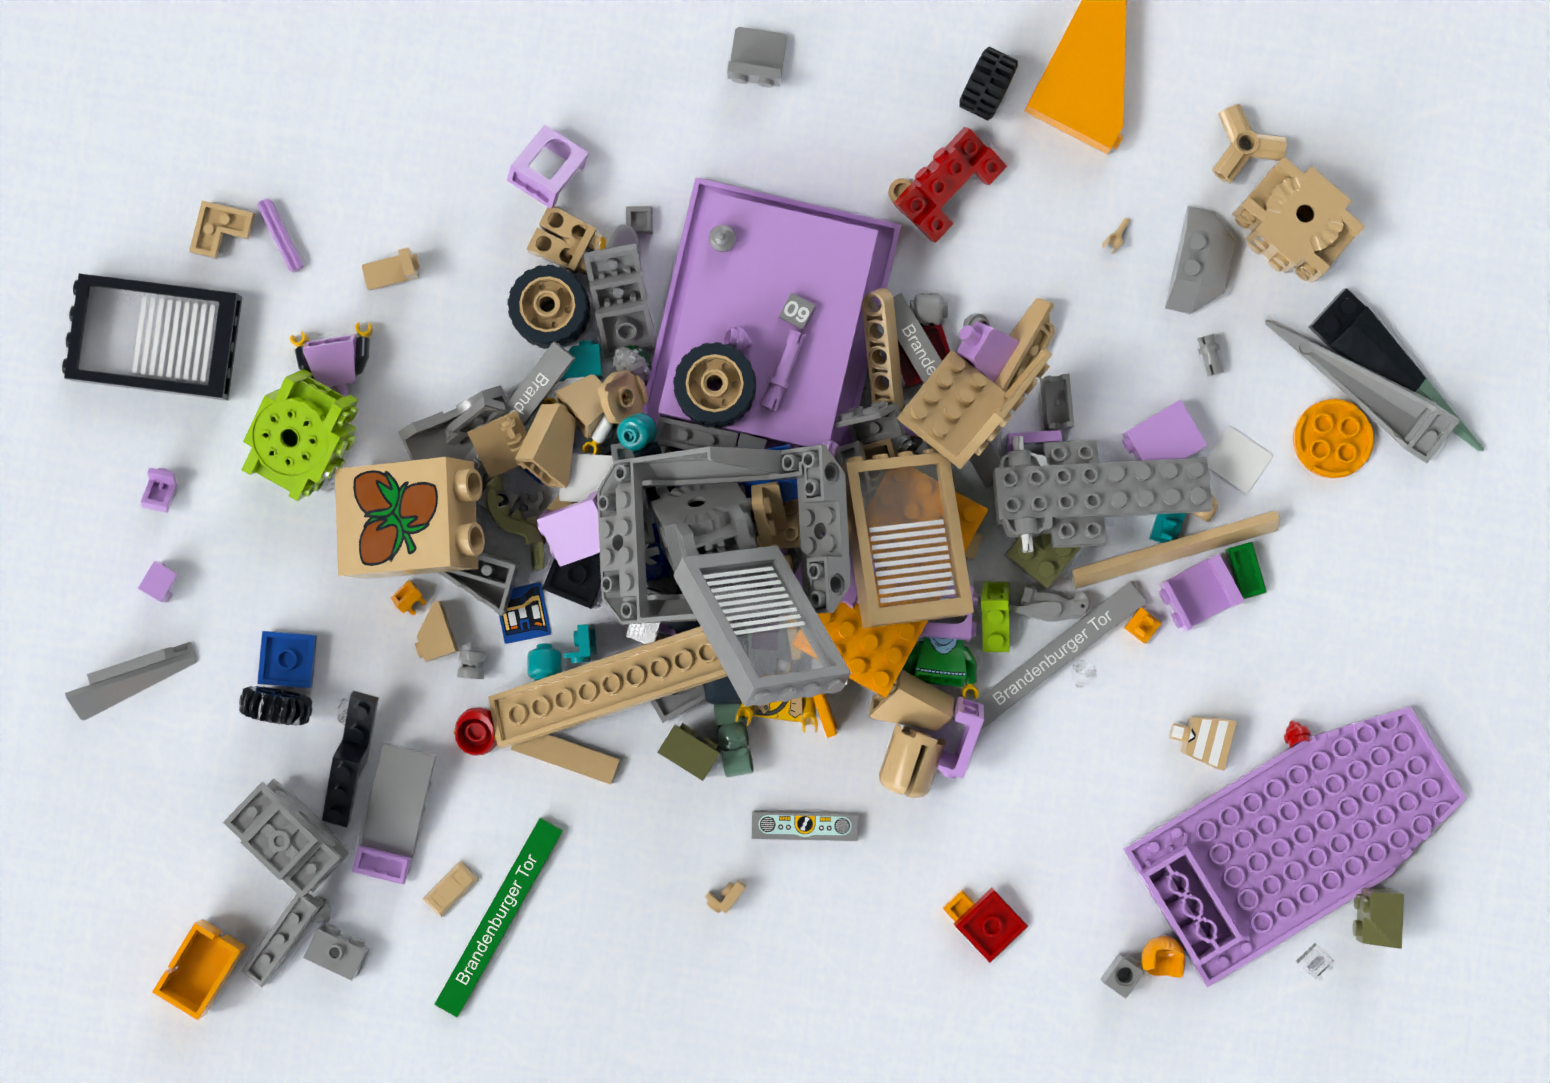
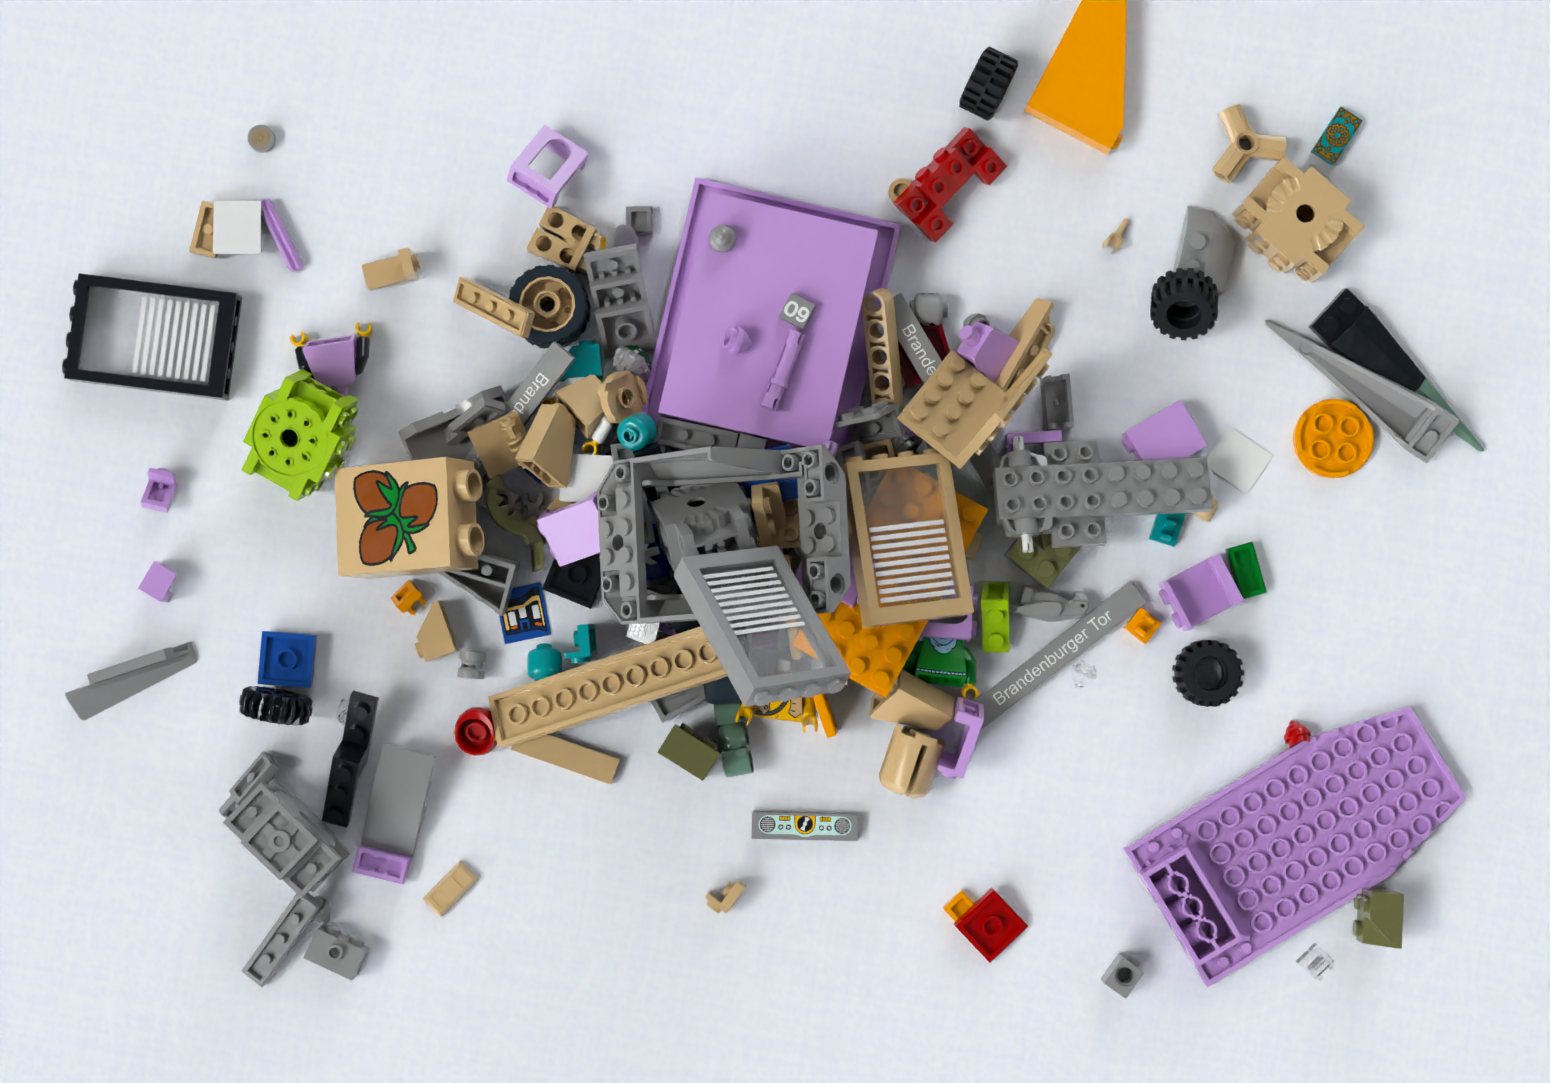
light orange piece [152,919,248,1020] -> none
green tile [434,817,563,1017] -> none
wheel [673,342,756,429] -> none
light grey bracket [727,27,787,88] -> none
tan tile [1072,511,1280,589] -> none
light orange hair [1141,935,1185,978] -> none
torso [1169,716,1237,771] -> none
light grey pin [1197,334,1224,376] -> none
none -> white sticker [213,200,261,254]
none -> light grey hinge [219,751,280,818]
none -> light grey tile [248,125,276,153]
none -> tan tile [453,277,535,338]
none -> black tyre [1150,268,1218,340]
none -> black tyre [1172,640,1244,707]
none -> tile [1310,107,1363,166]

